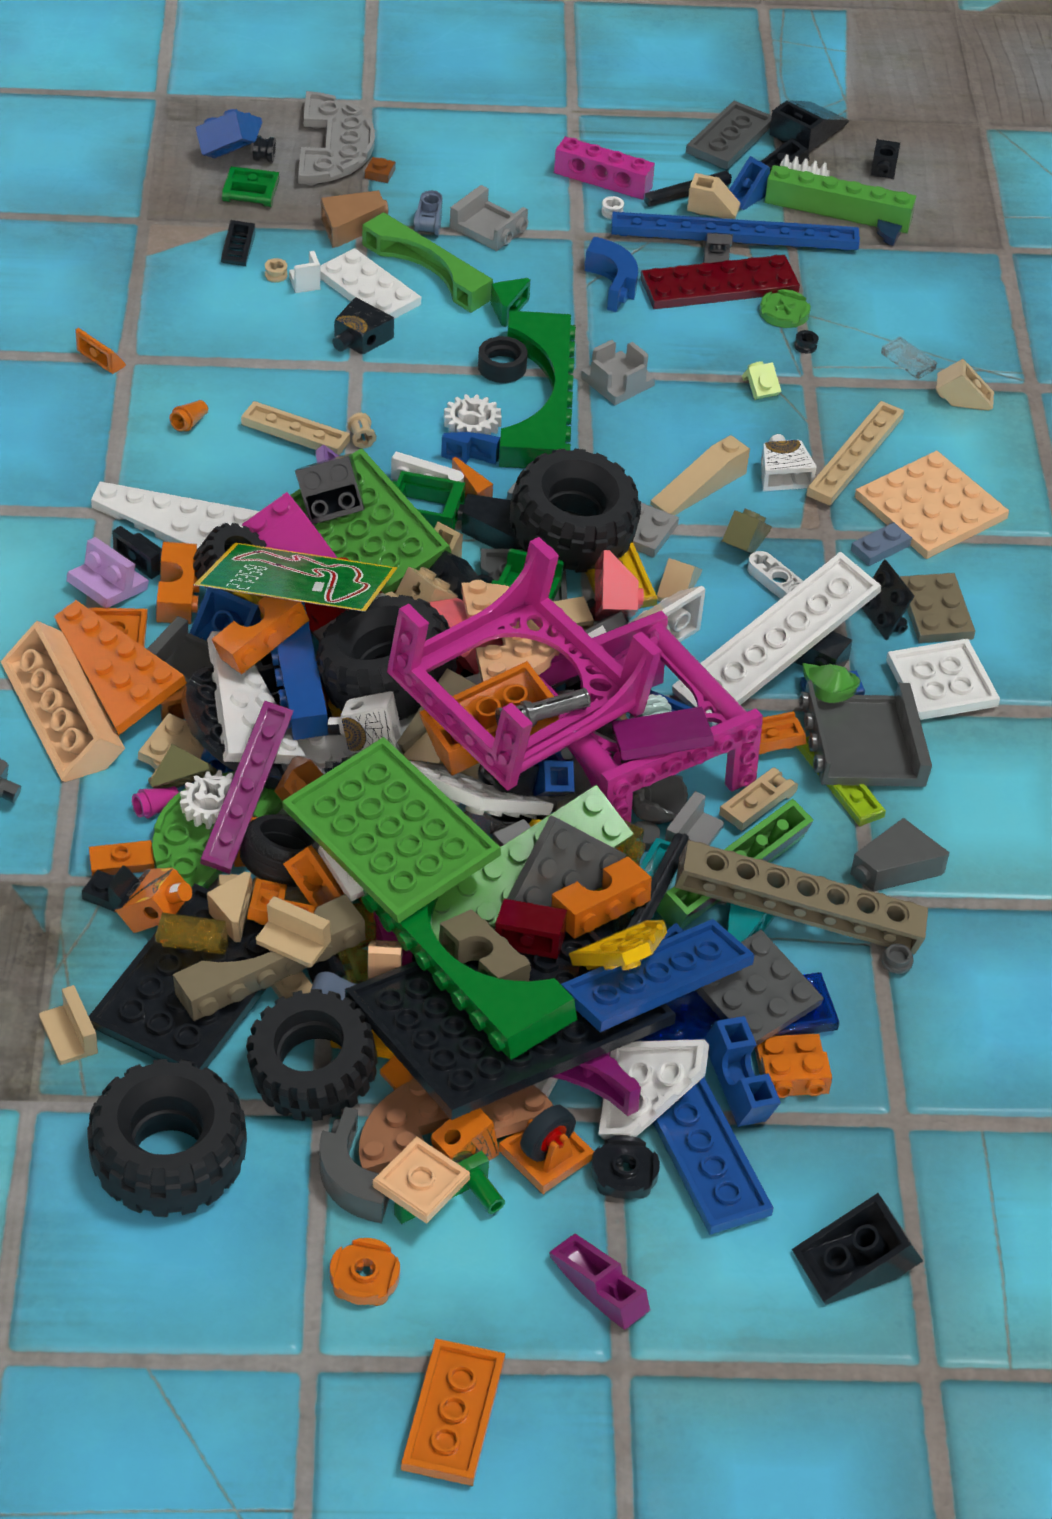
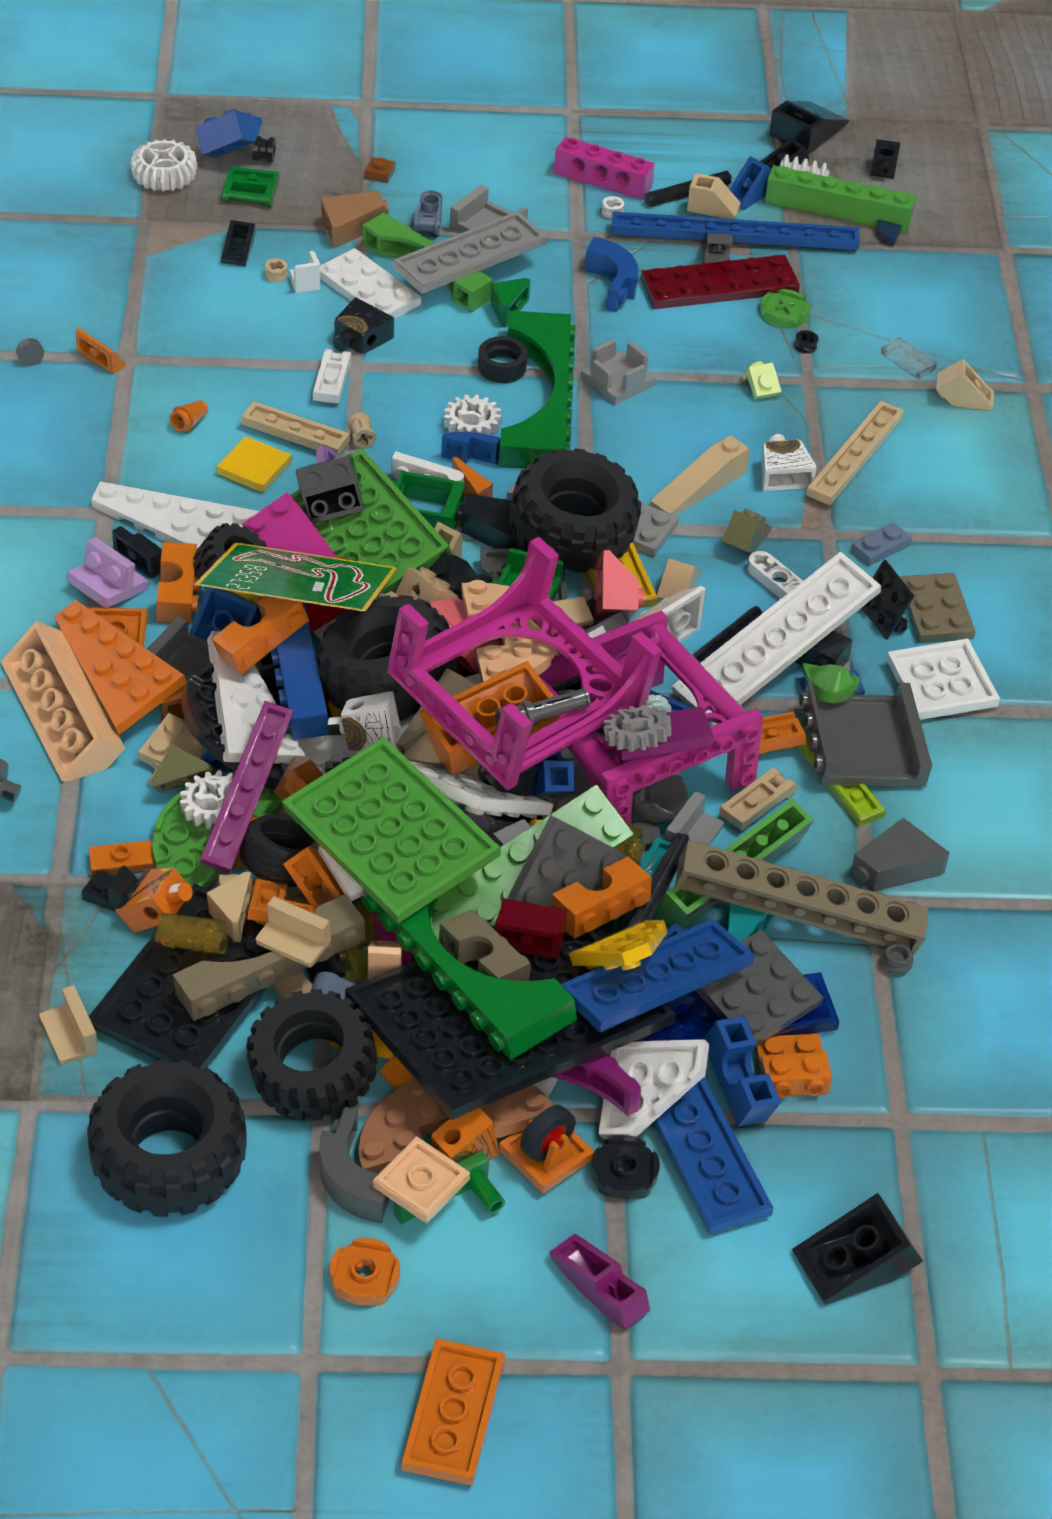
dark pink cone [132,786,179,819] -> none
light grey plate [298,91,375,186] -> none
dark grey plate [686,101,772,170] -> none
light nougat plate [855,450,1009,559] -> none
none -> dark grey tile [16,338,44,366]
none -> white gear [130,138,197,192]
none -> yellow tile [216,436,292,493]
none -> white plate [313,349,352,404]
none -> light grey tile [393,211,547,294]
none -> light grey gear [603,705,672,752]
none -> black axle [692,606,763,663]

